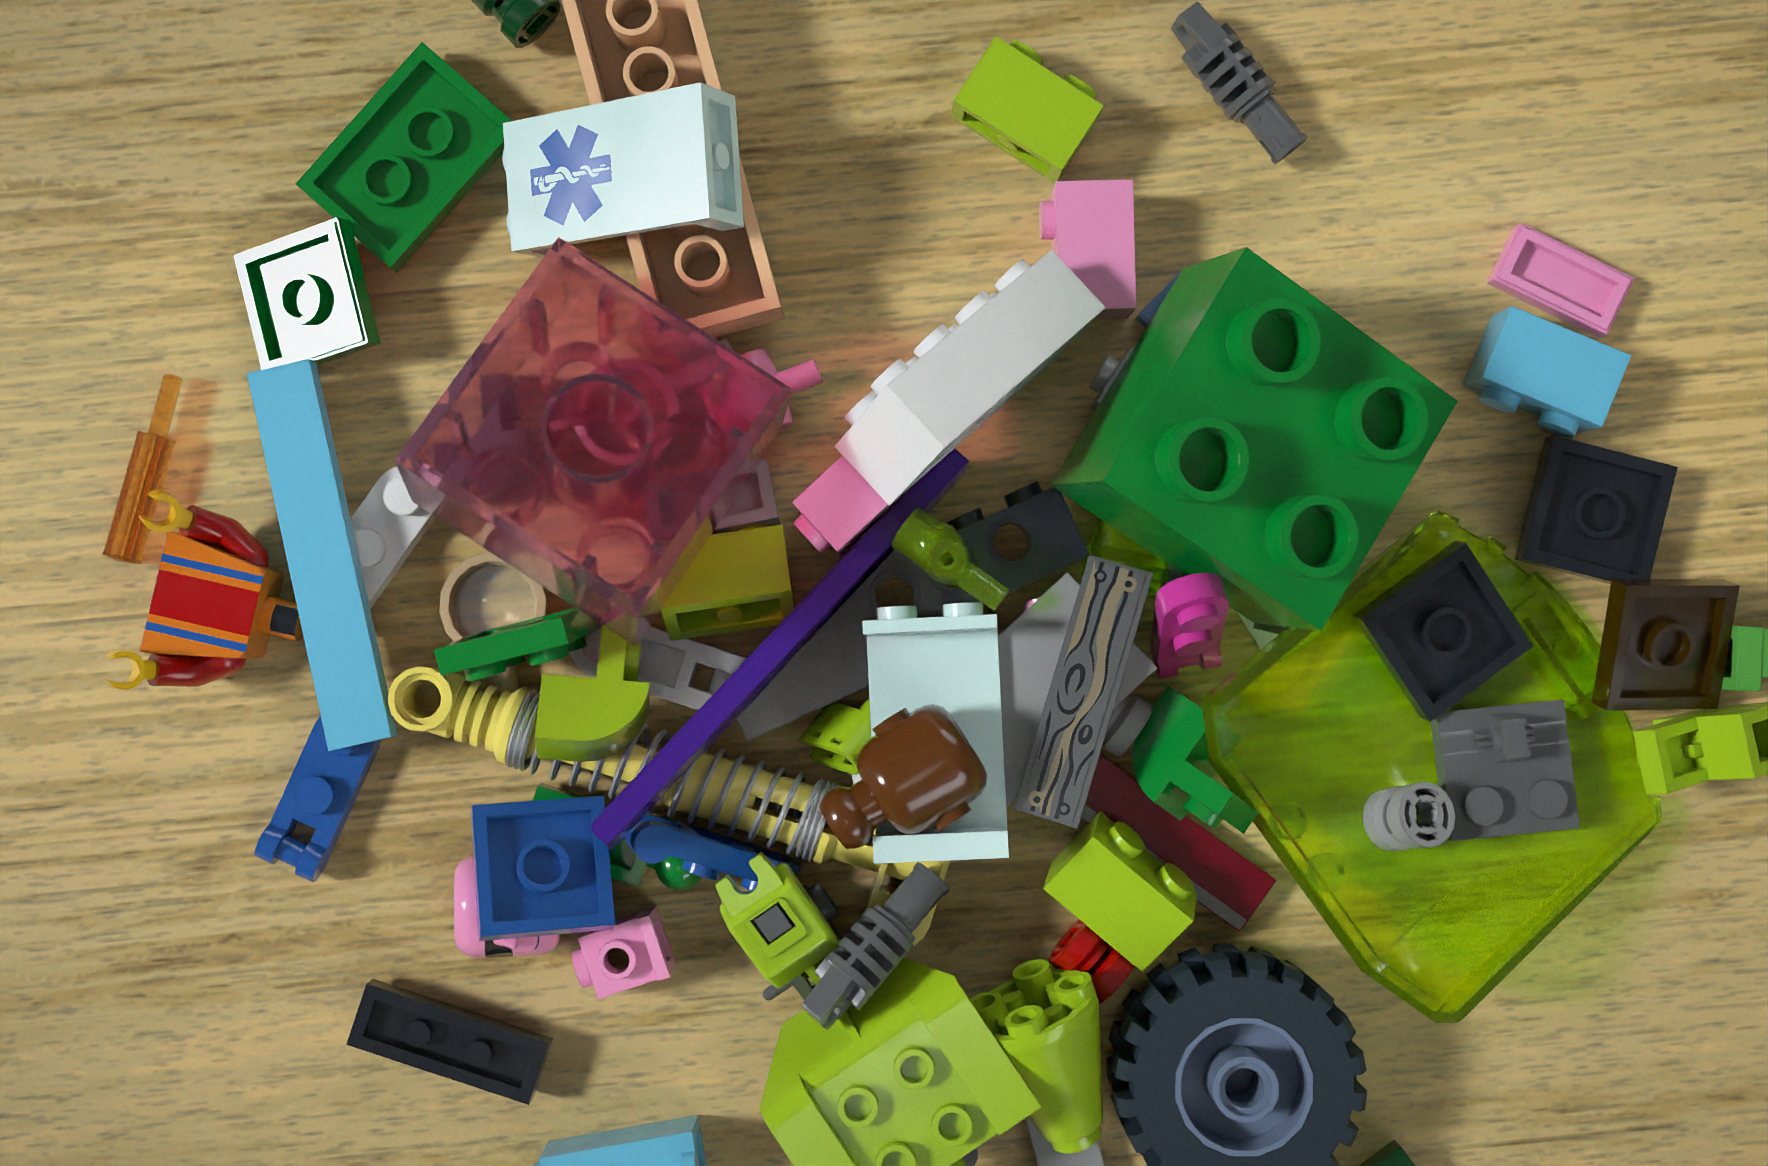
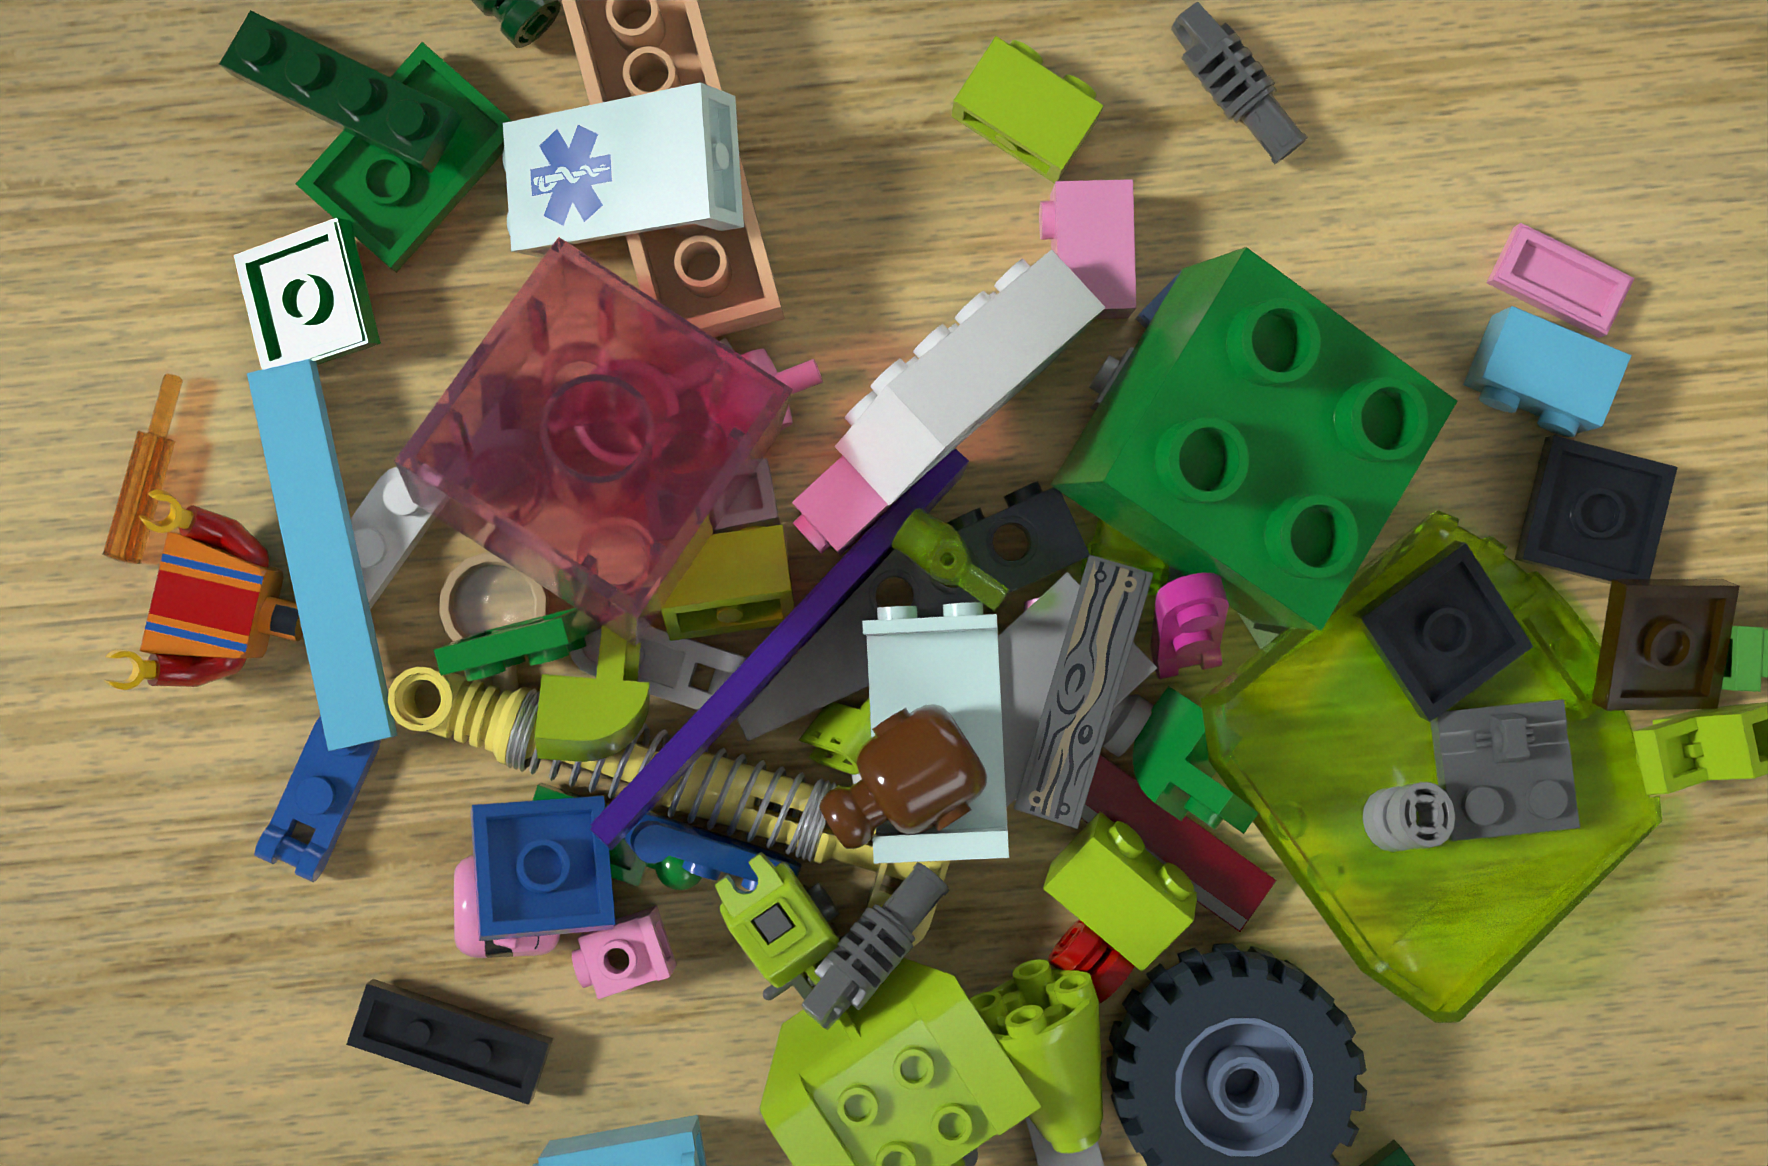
none -> dark green plate [219,10,463,174]

